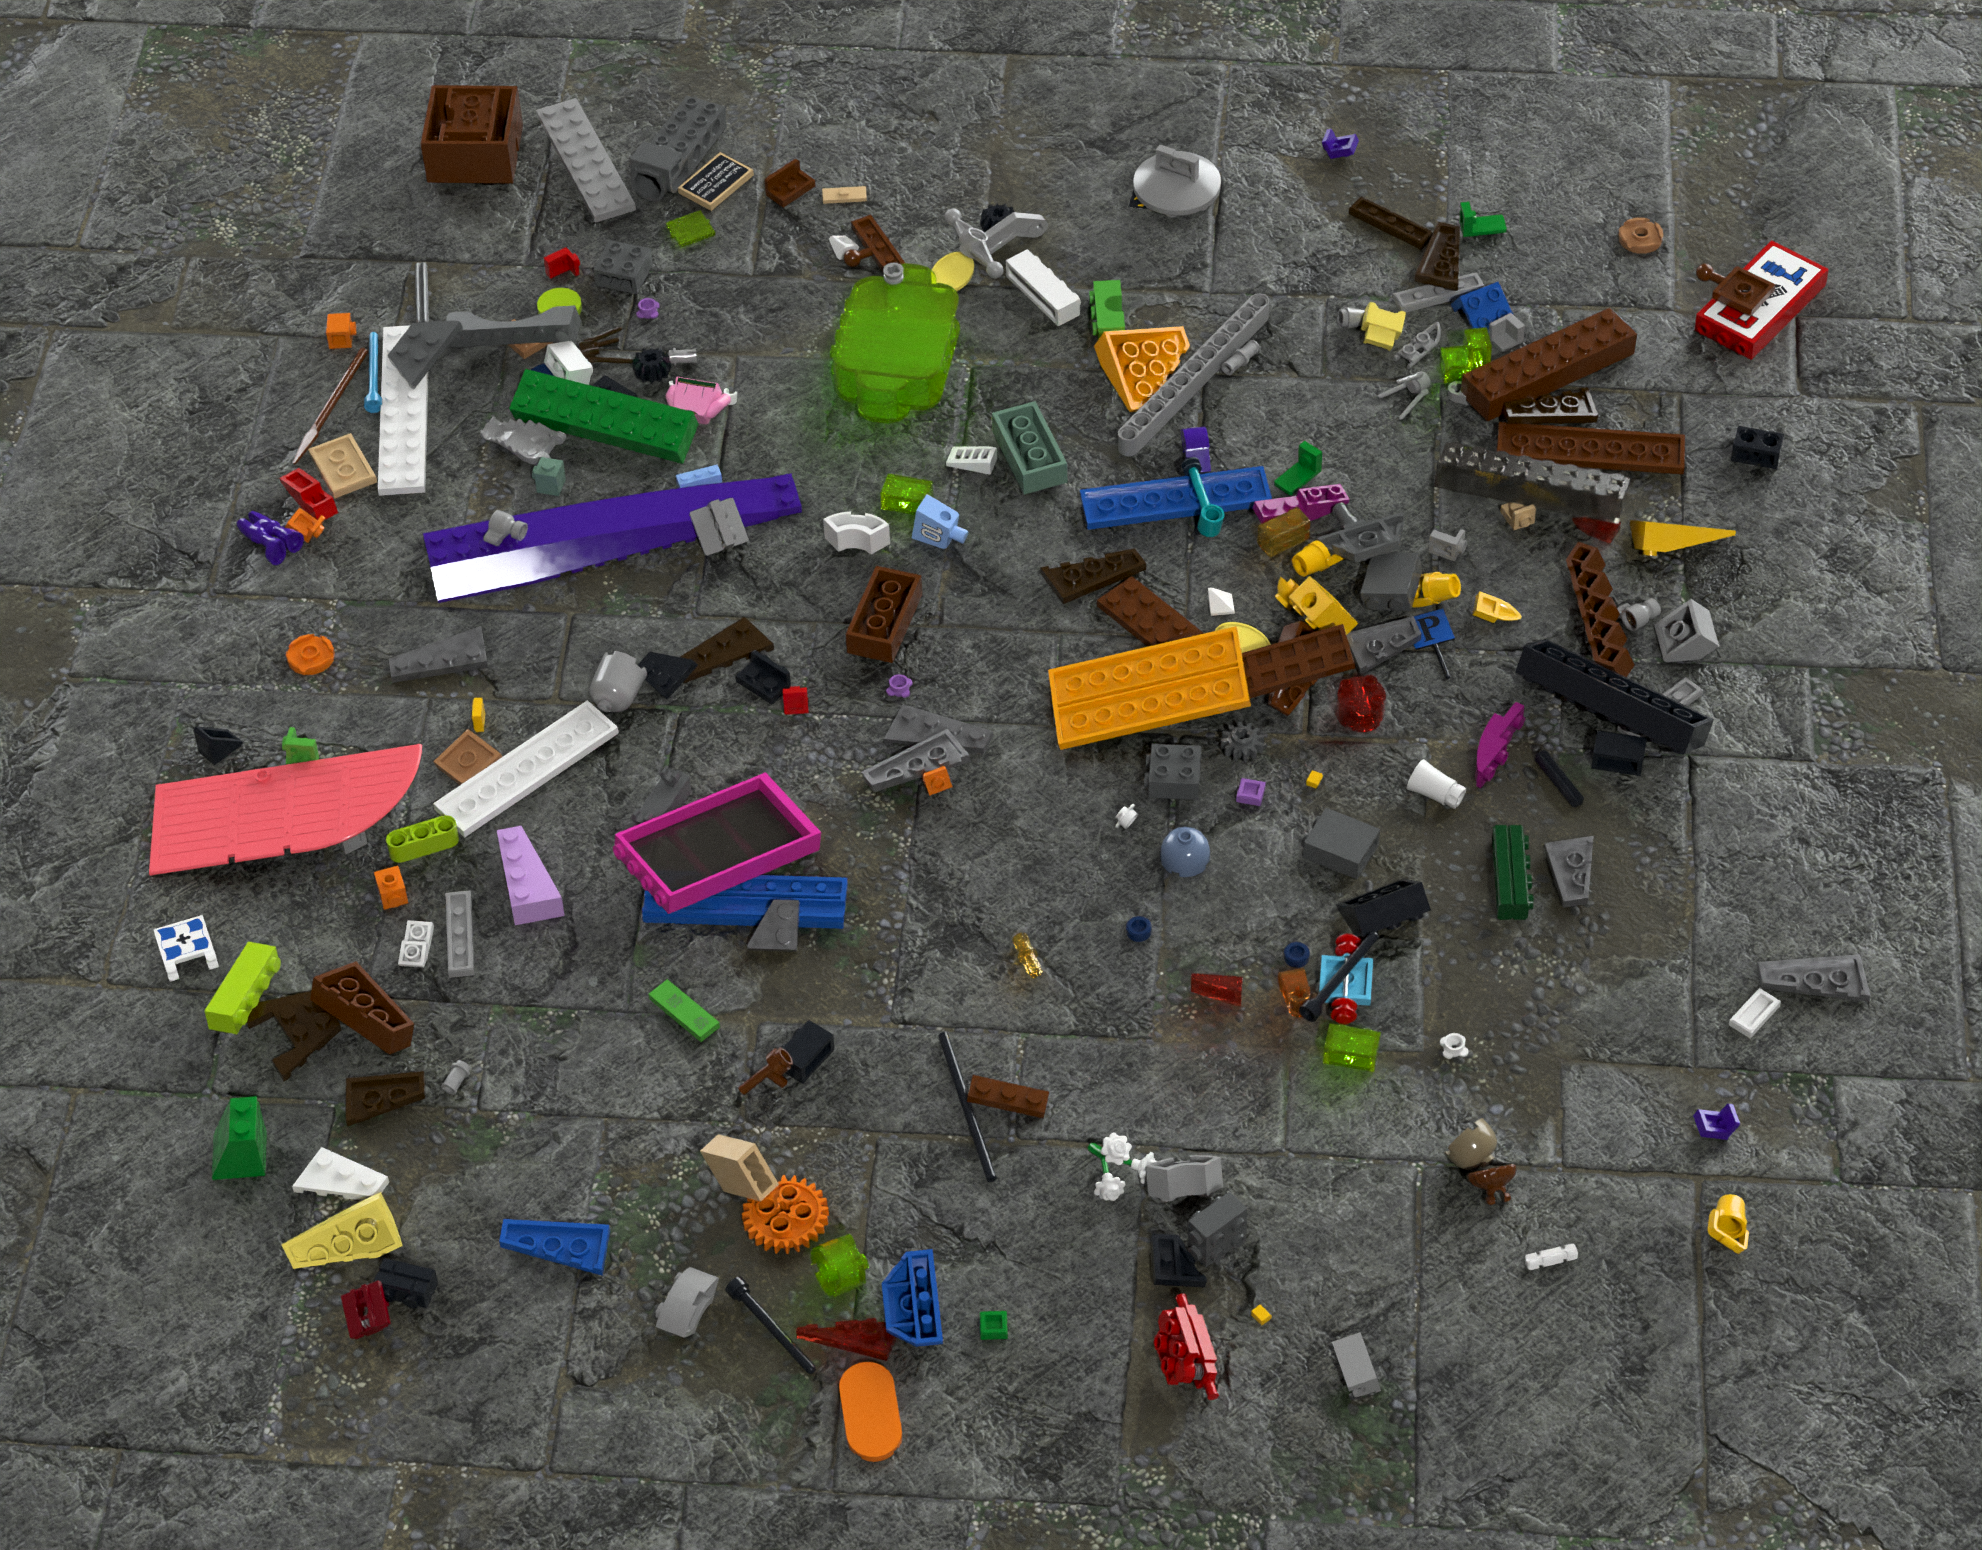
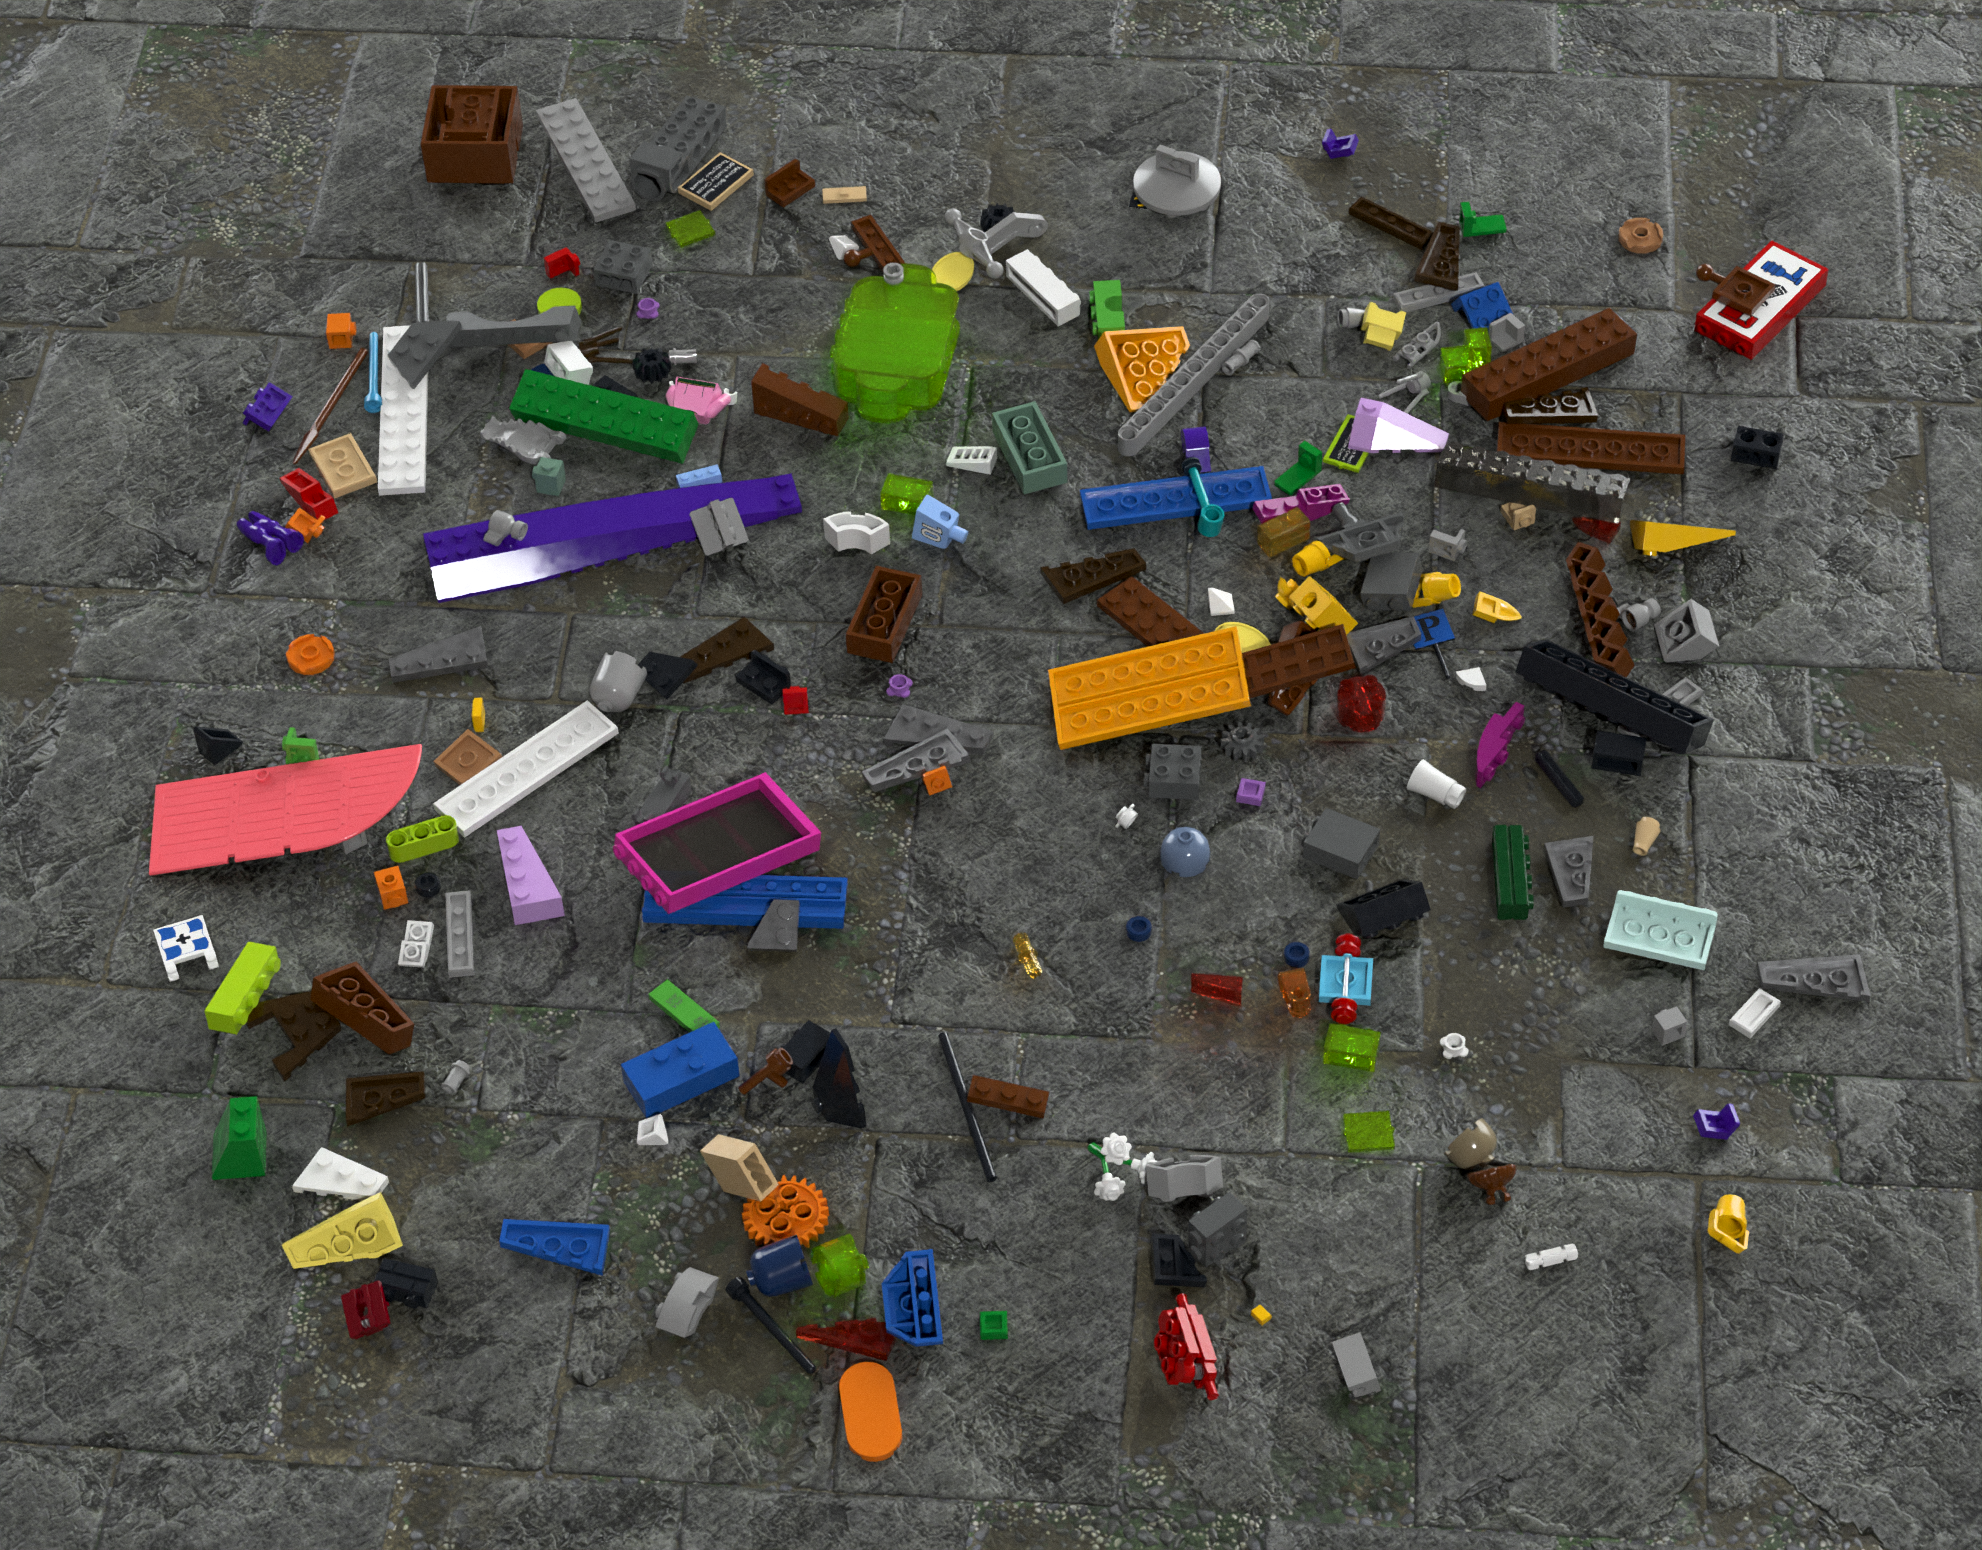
black piece [1299,931,1379,1022] -> none
yellow piece [1306,770,1323,788] -> none
none -> dark purple bracket [242,382,293,432]
none -> black tile [415,872,441,897]
none -> blue brick [621,1022,740,1119]
none -> white slope [637,1114,668,1145]
none -> dark blue cylinder [746,1235,813,1297]
none -> reddish brown wedge [751,363,849,437]
none -> black wedge [811,1028,866,1129]
none -> piece [1323,414,1369,473]
none -> clear neon green piece [1343,1111,1395,1153]
none -> wedge [1348,398,1449,453]
none -> white tile [1456,667,1486,691]
none -> light aqua bracket [1603,890,1718,970]
none -> tan cone [1632,817,1660,856]
none -> light grey plate [1652,1006,1687,1046]

